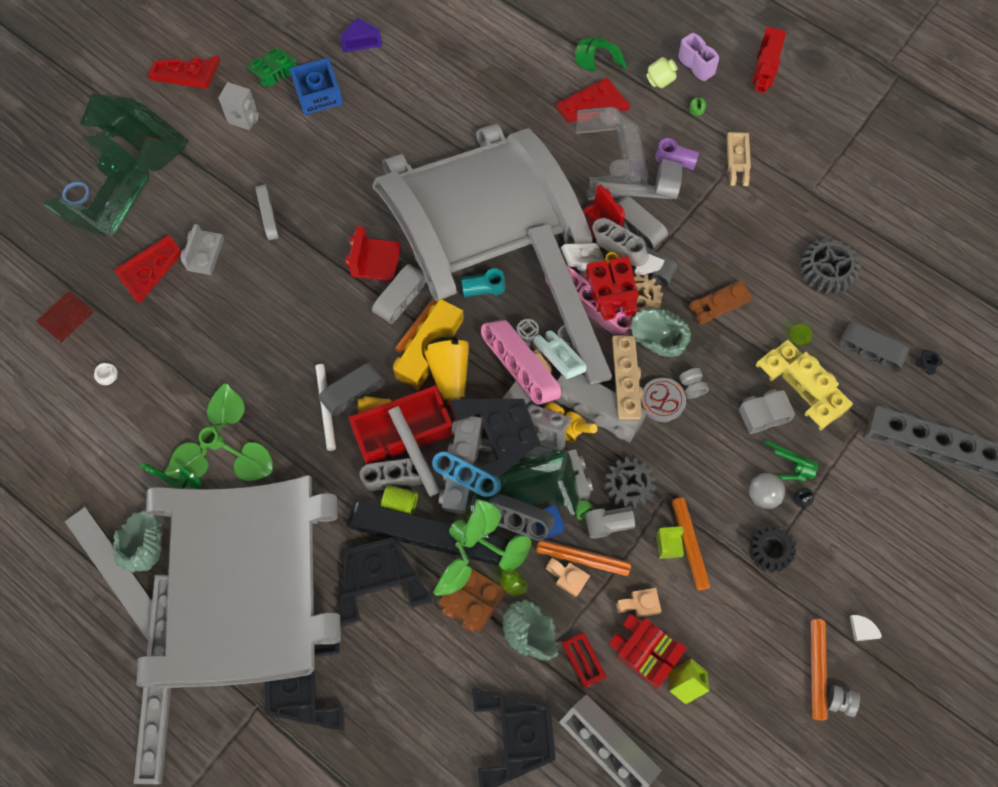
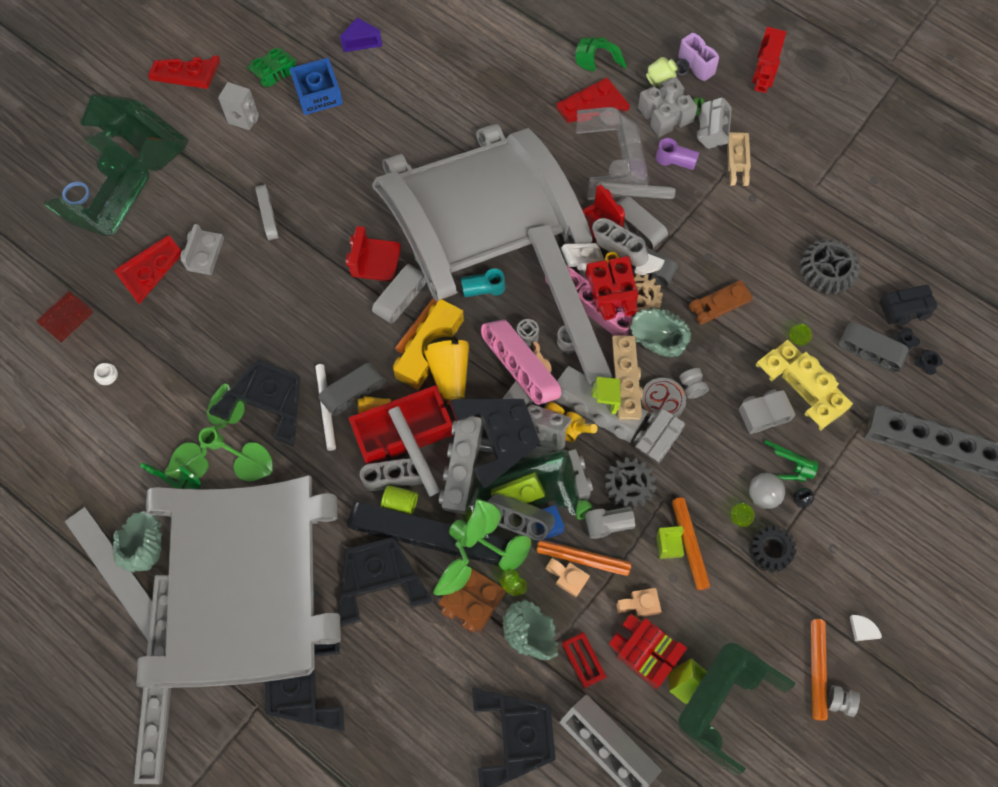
dark azure beam [432,452,501,497] -> none
light aqua hinge [533,330,587,379] -> none
light grey beam [655,158,683,199] -> none
none -> black wing [209,360,300,447]
none -> lime plate [491,473,545,503]
none -> lime panel [592,377,621,414]
none -> light grey brick [634,408,685,464]
none -> light grey brick [638,77,697,138]
none -> black hinge [674,58,689,76]
none -> clear green windscreen [678,643,796,776]
none -> light grey brick [697,97,732,149]
none -> clear neon green plate [730,503,755,527]
none -> black brick [880,284,937,326]
none -> black plate [892,327,920,350]

